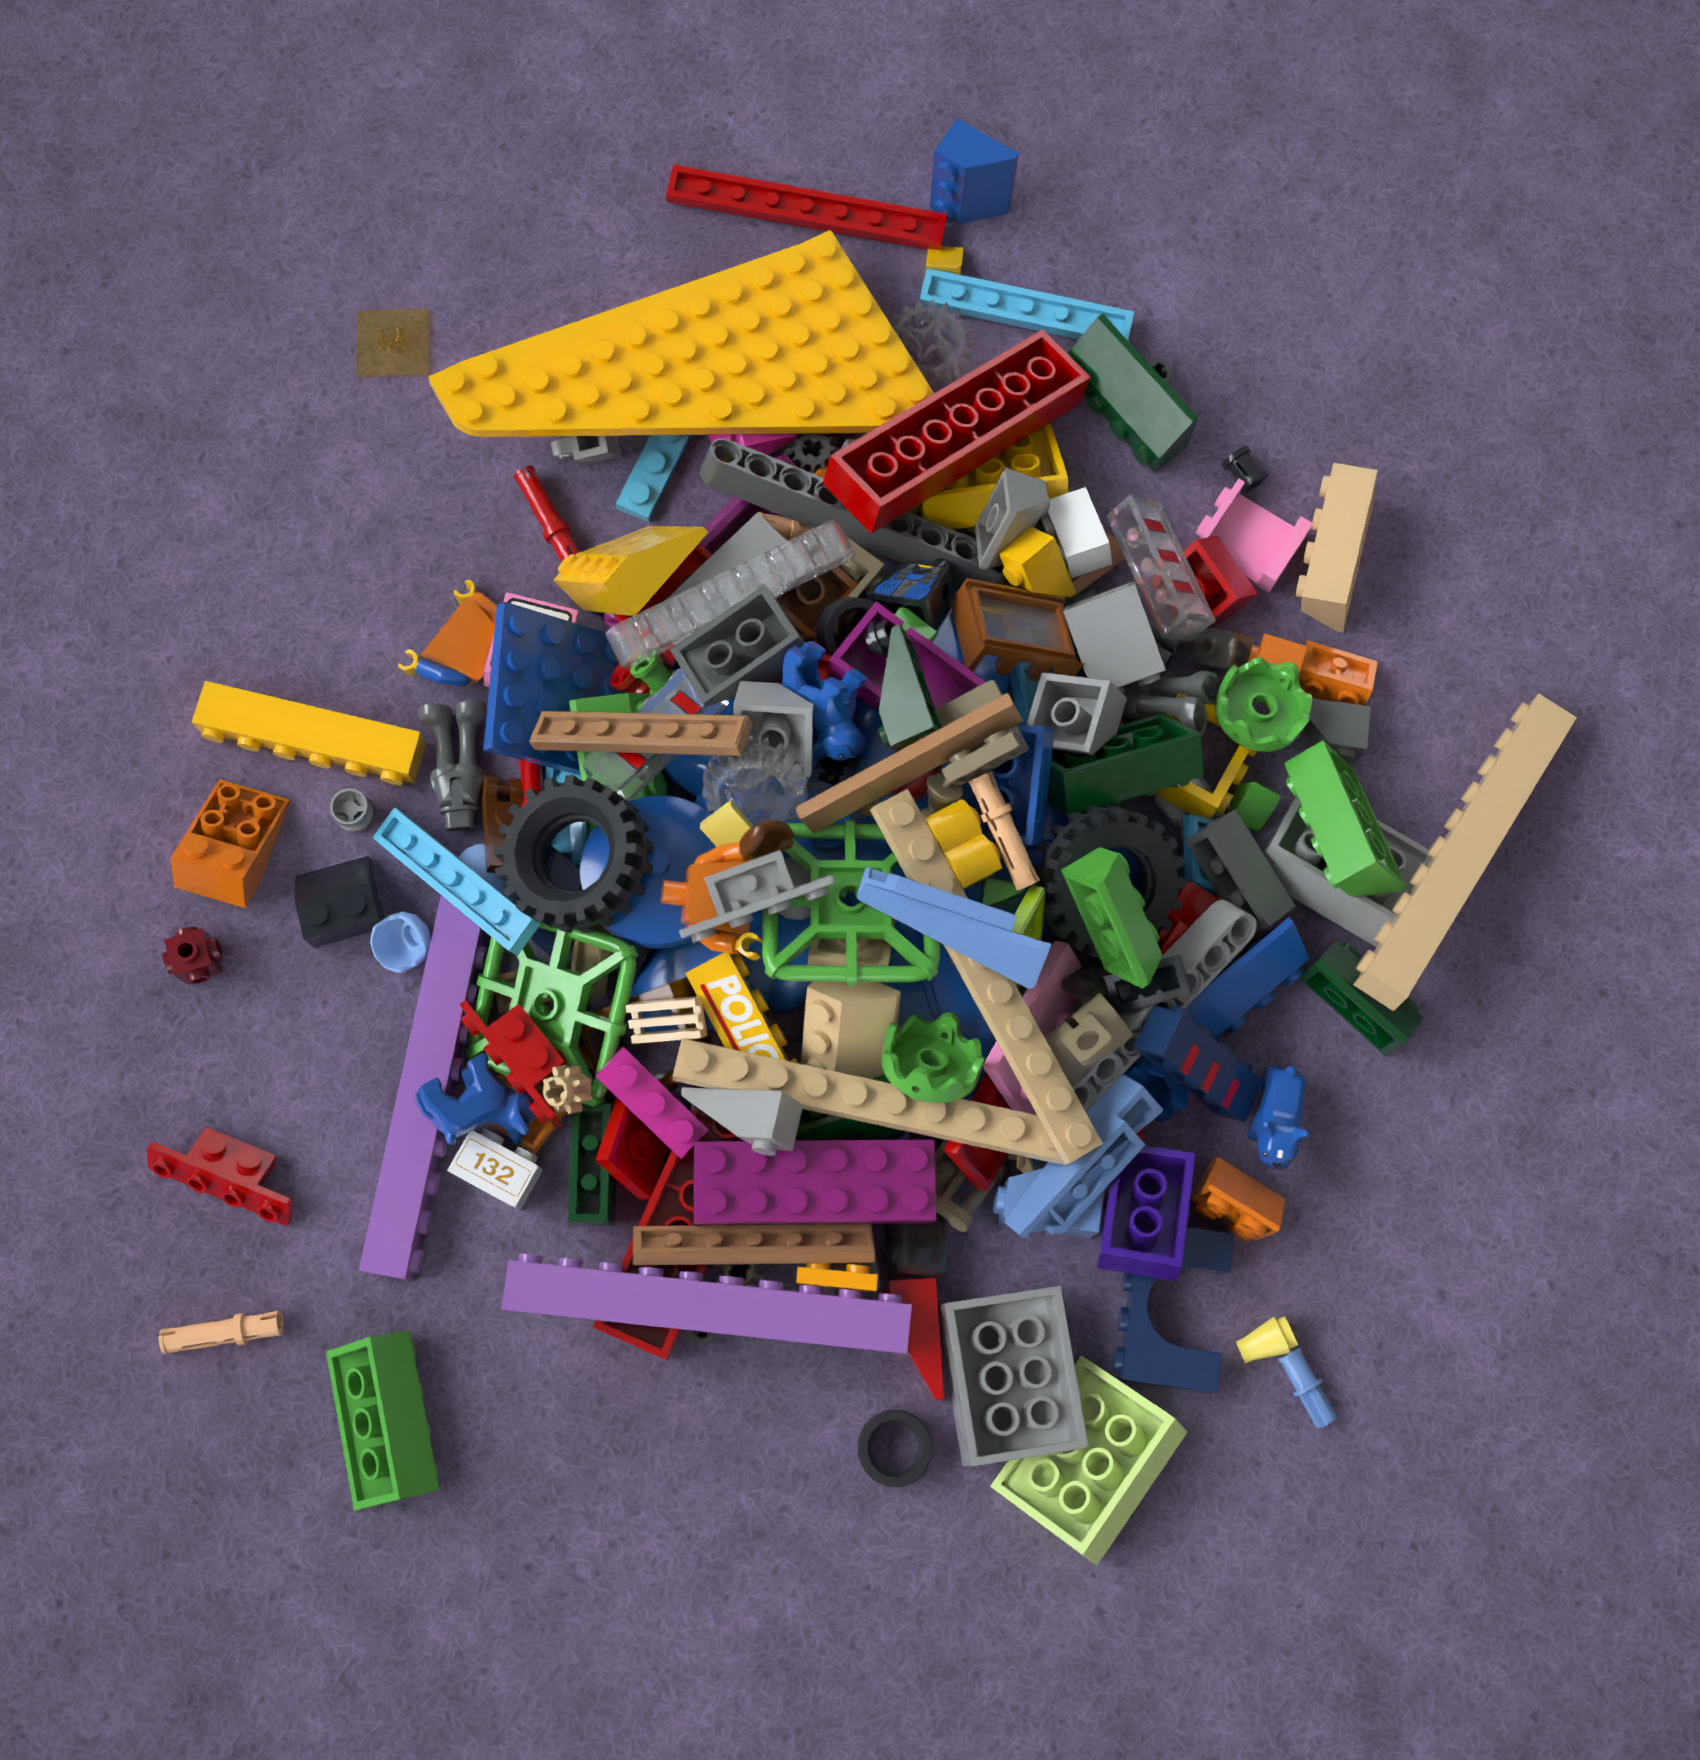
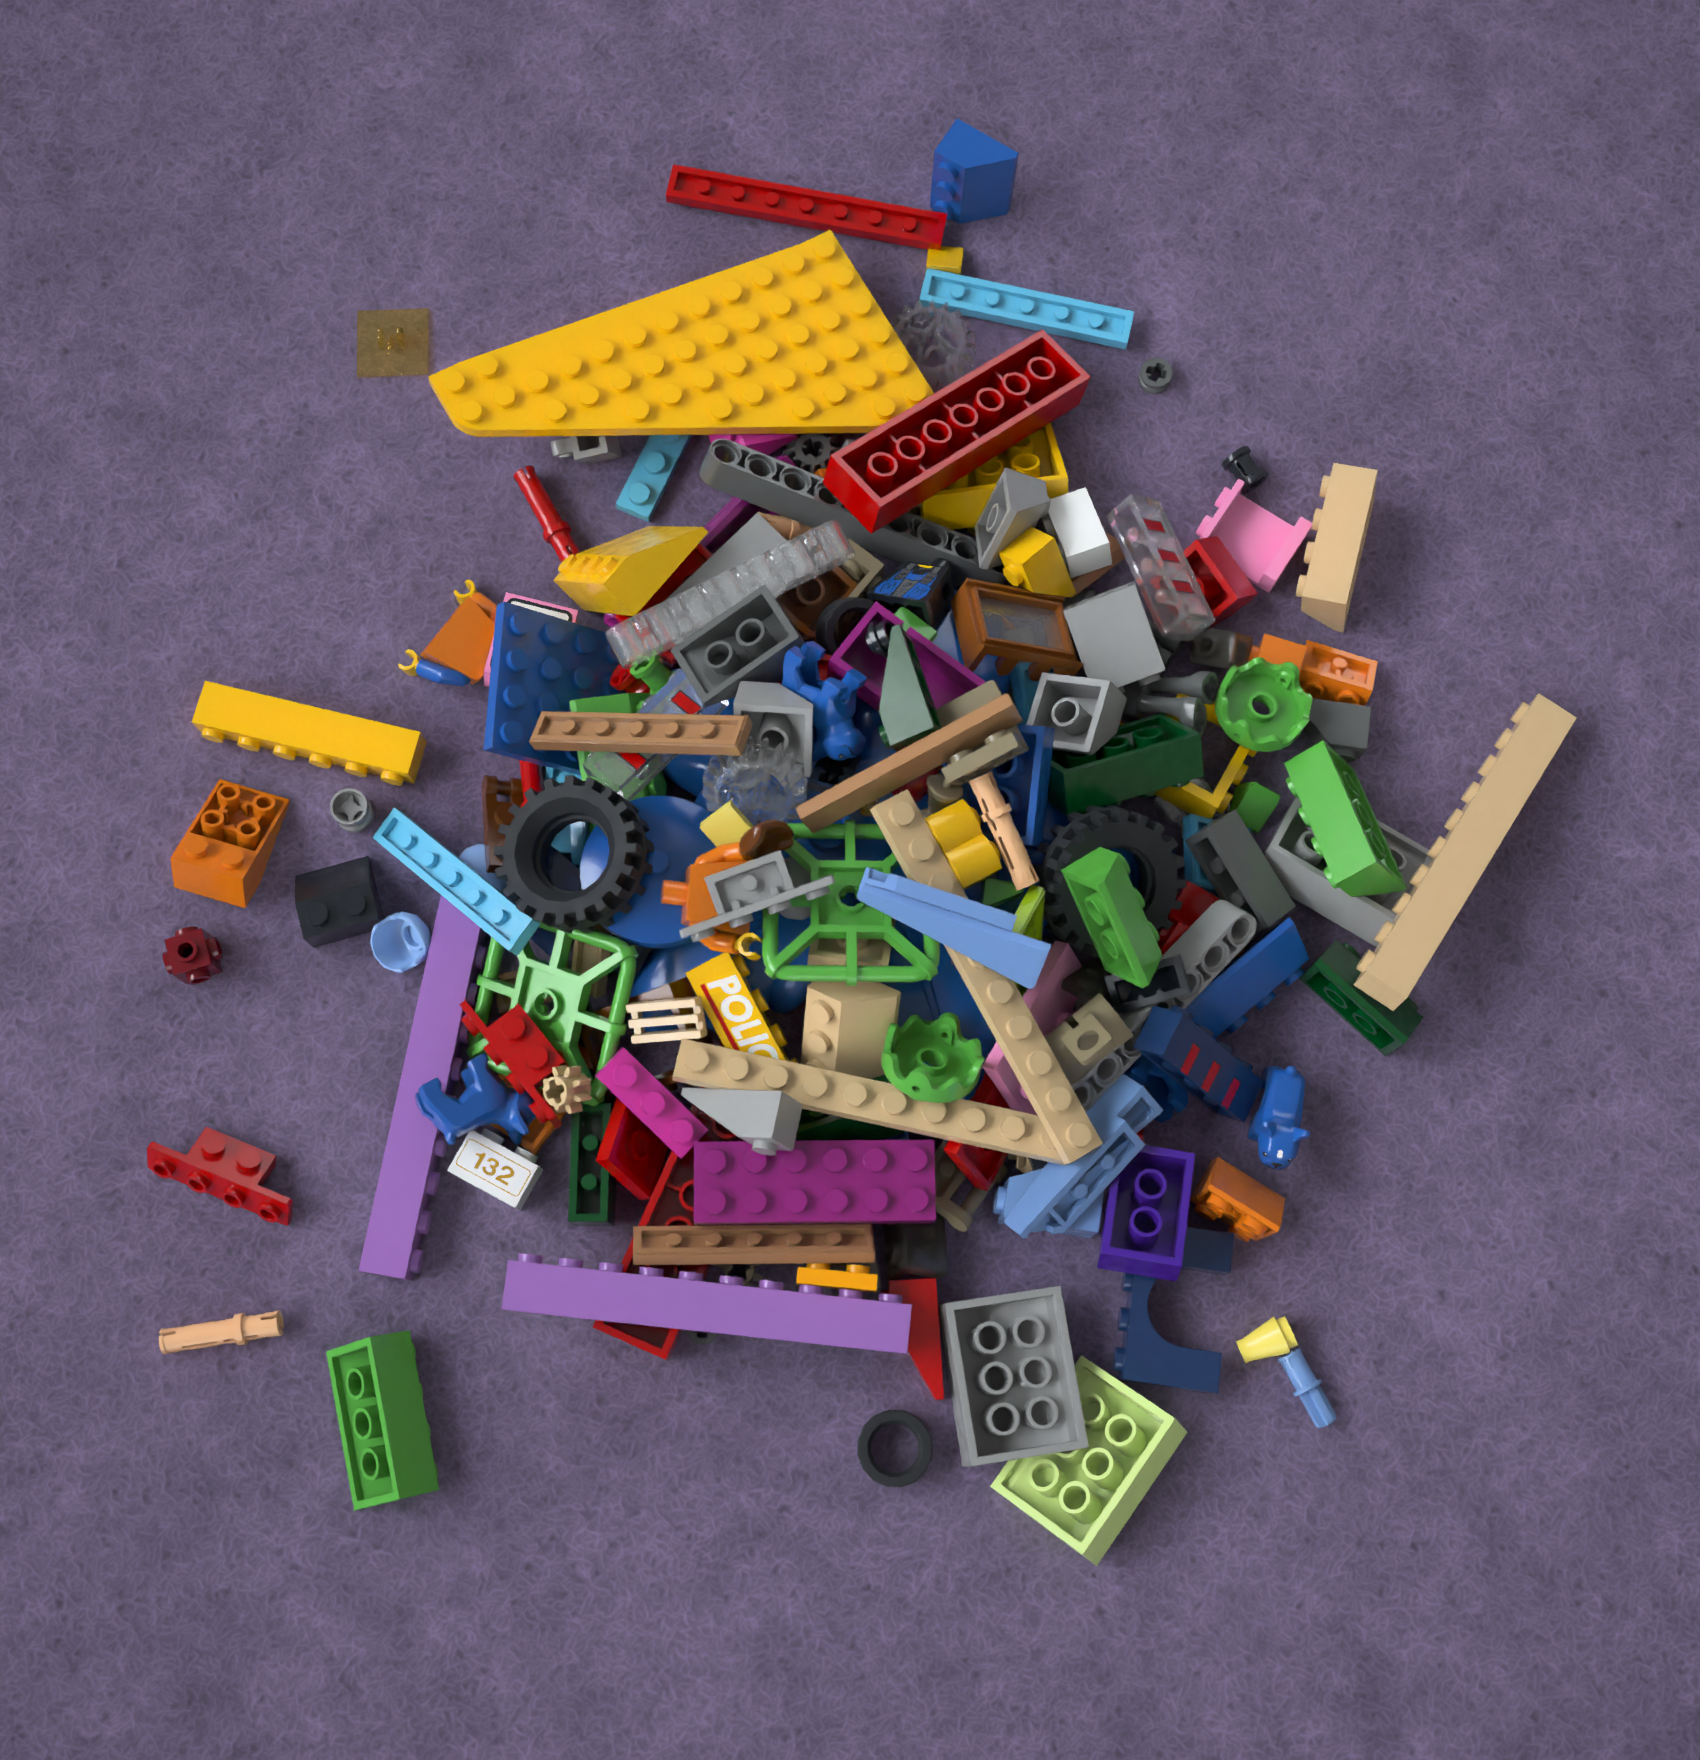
dark grey piece [417,701,487,831] -> none
slope [1067,313,1198,473] -> none

